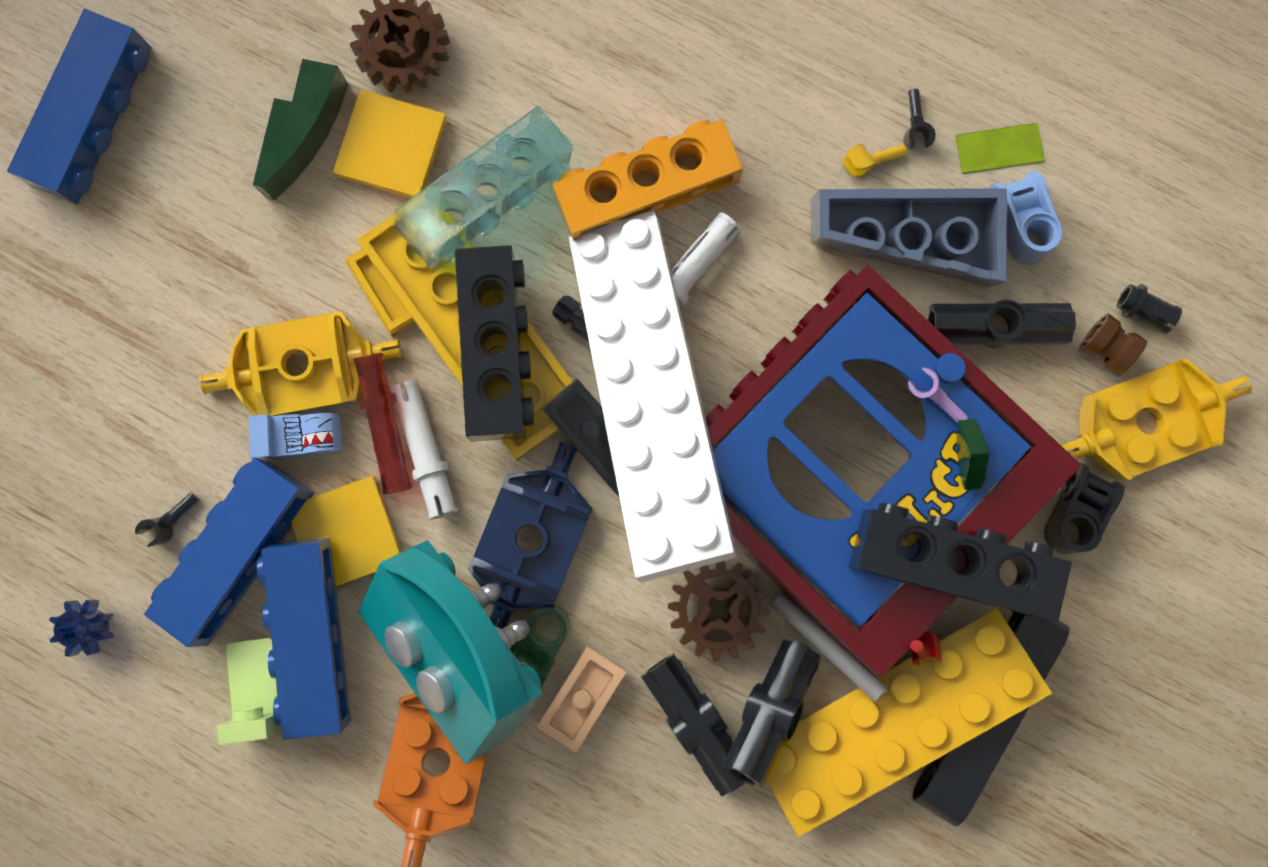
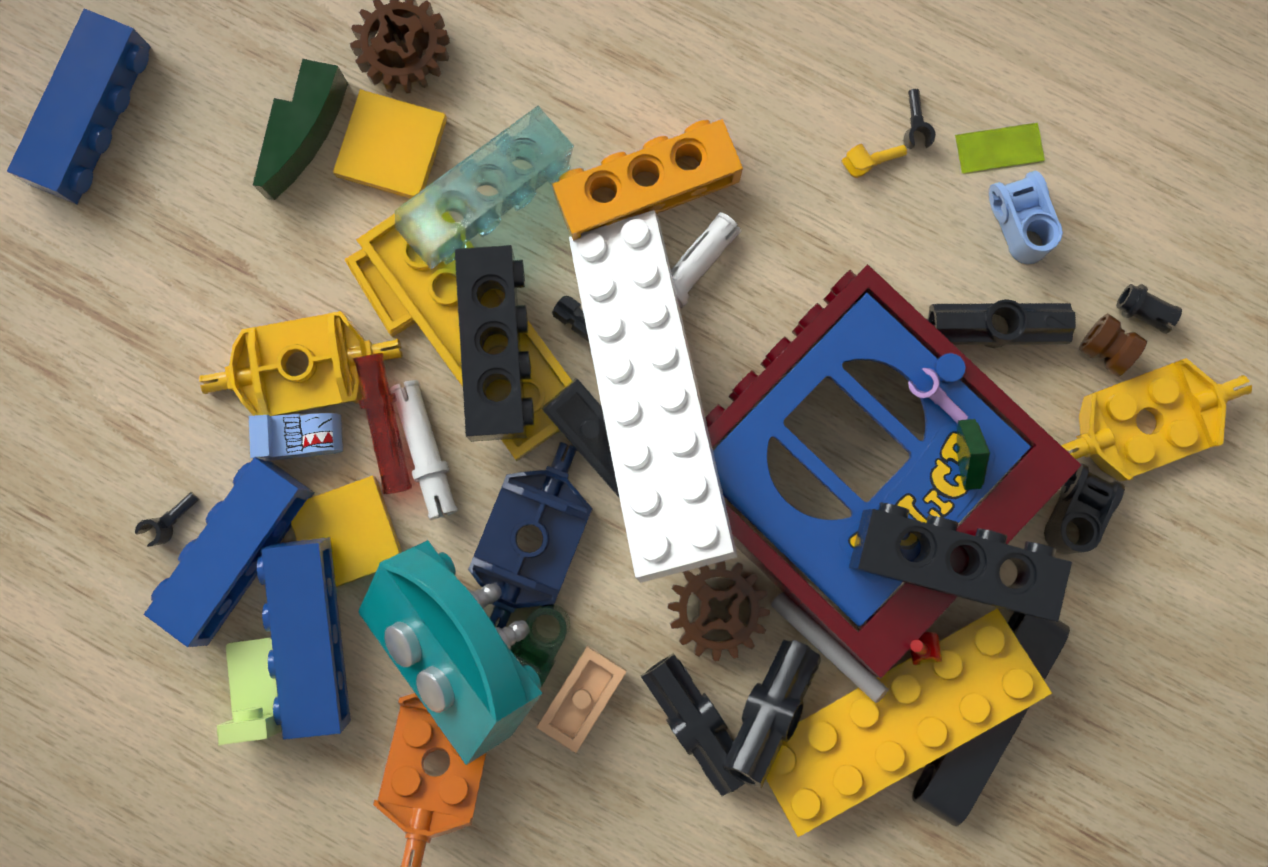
clear blue gear [49,599,114,657] -> none
sand blue wedge [811,188,1007,287] -> none

